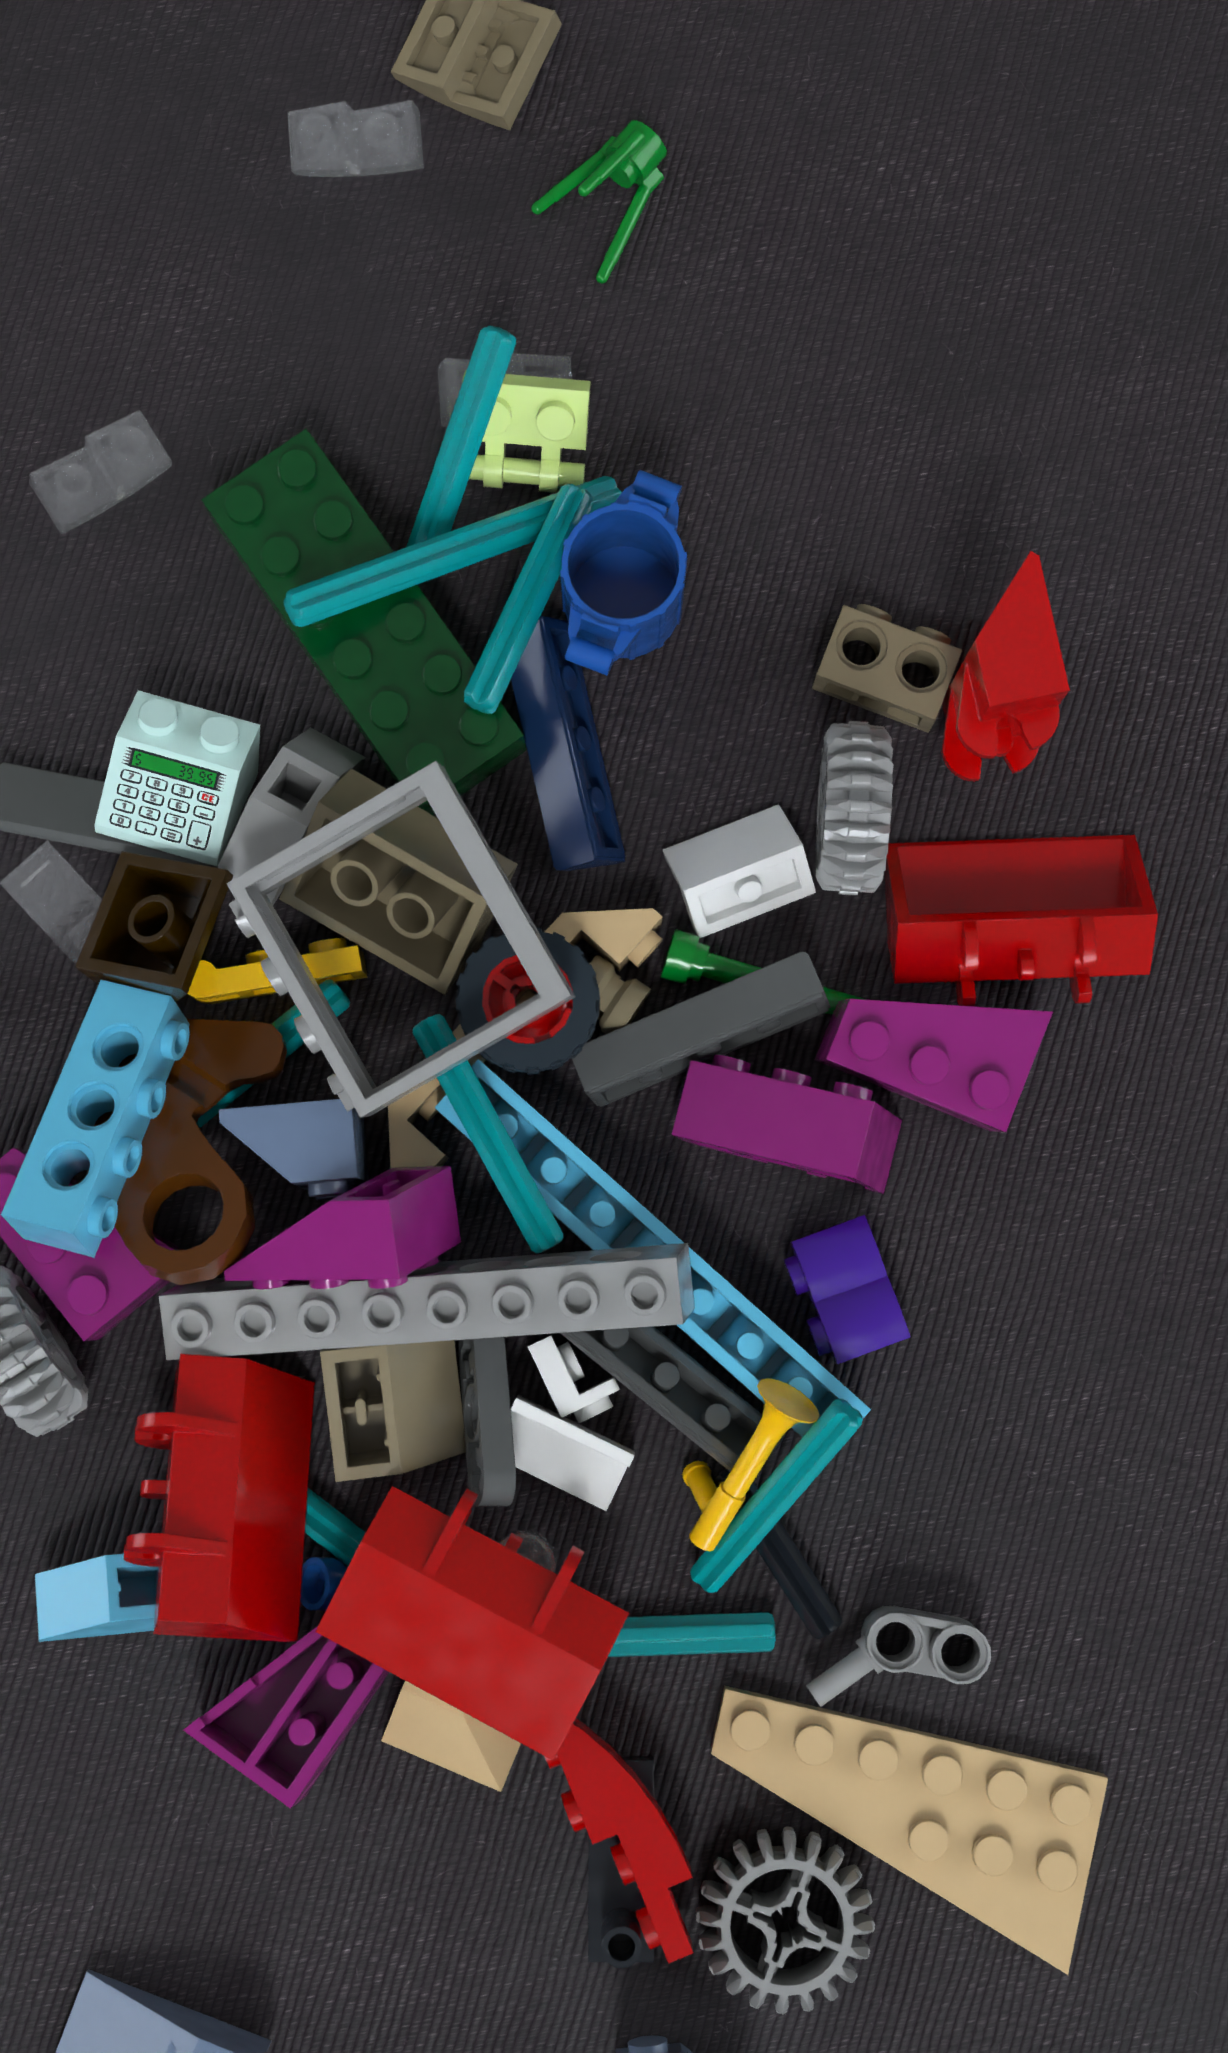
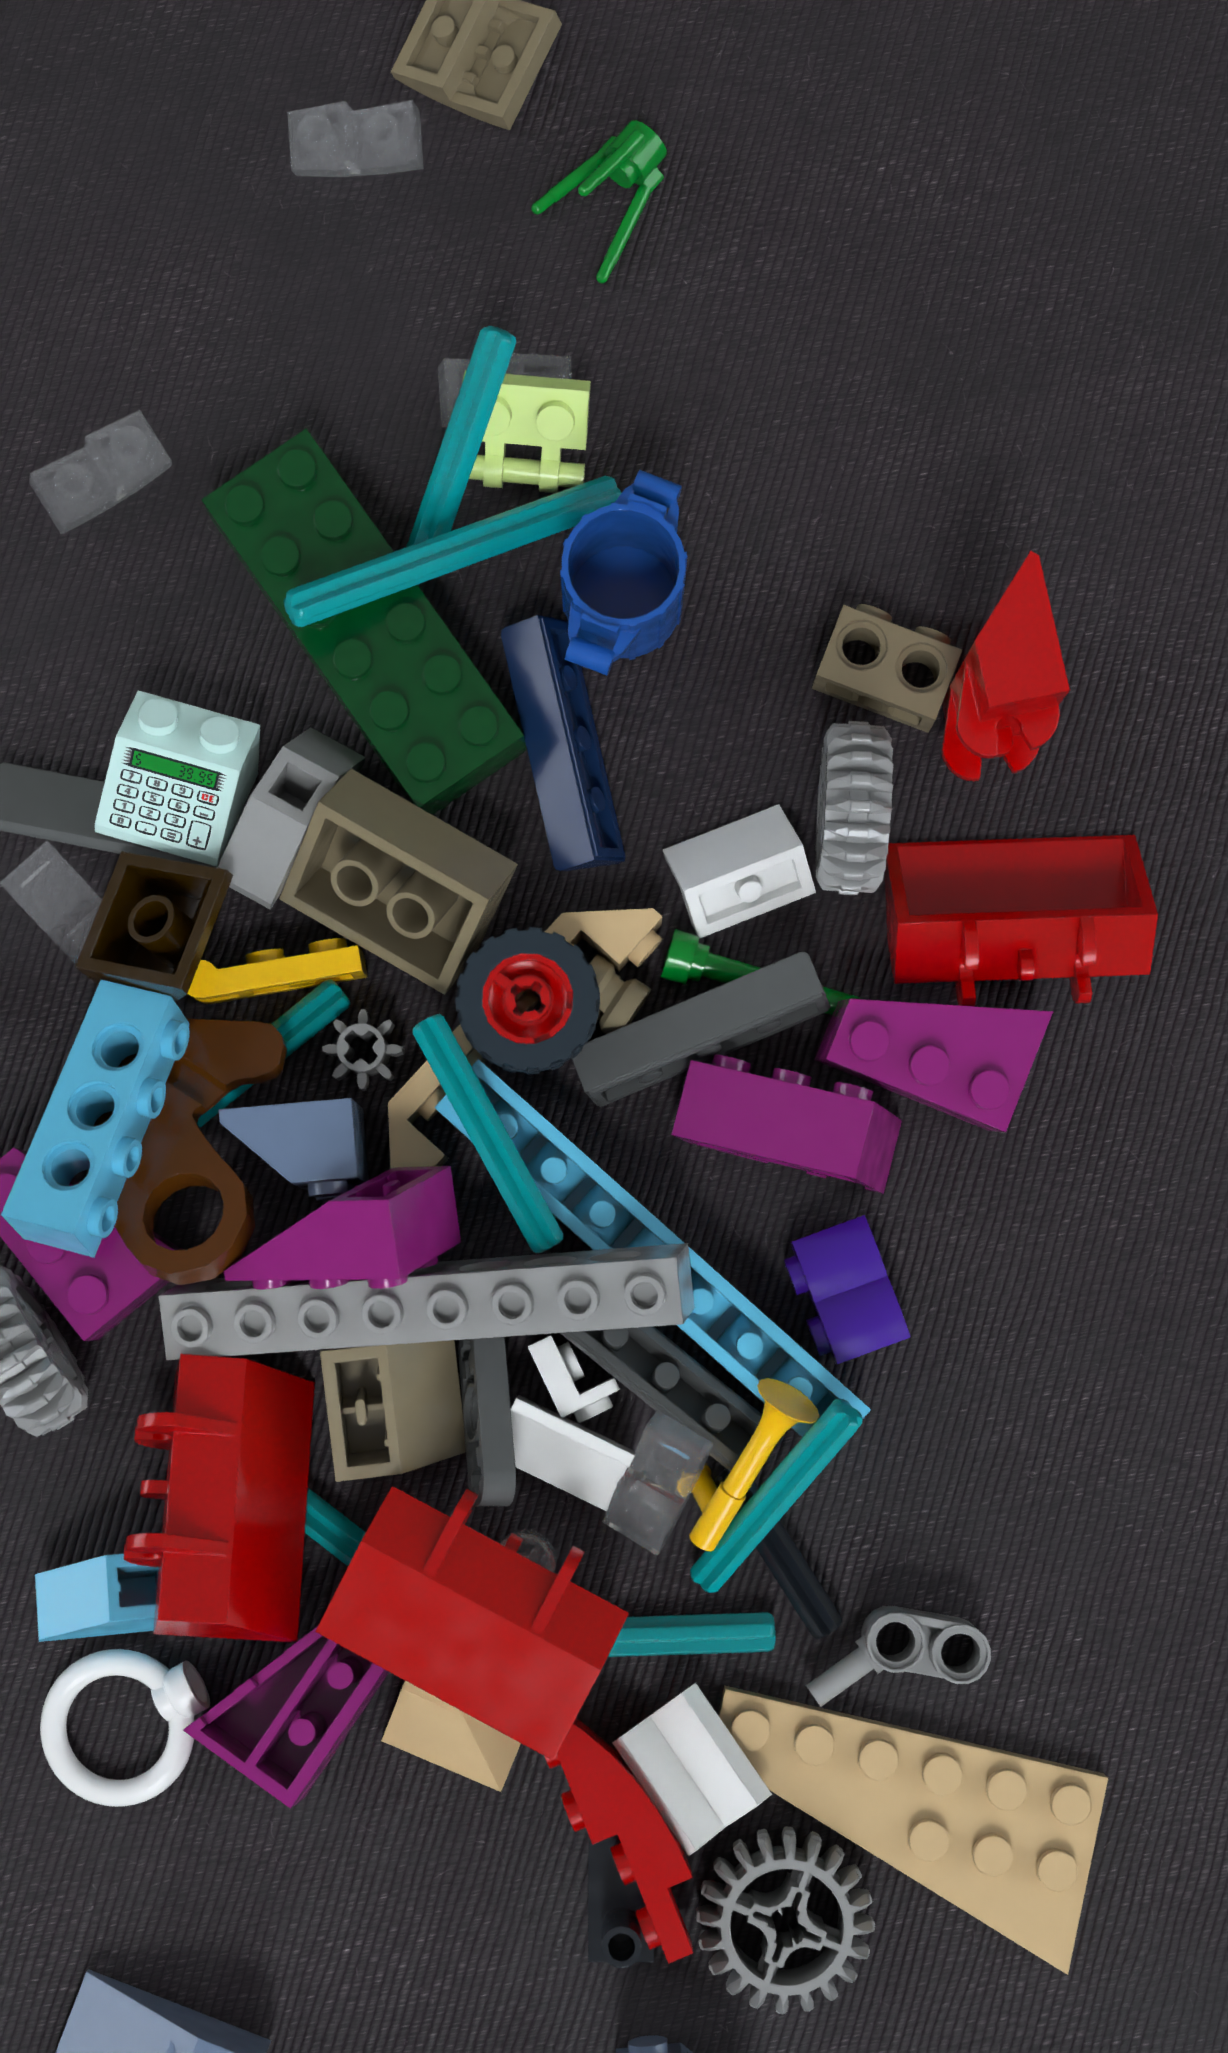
light grey window [226,761,576,1118] -> none
blue hinge [300,1557,348,1611] -> none
teal axle [464,484,593,714] -> none
none -> white piece [40,1649,210,1807]
none -> light grey gear [322,1009,405,1091]
none -> clear slope [603,1410,714,1555]
none -> white panel [612,1683,772,1856]

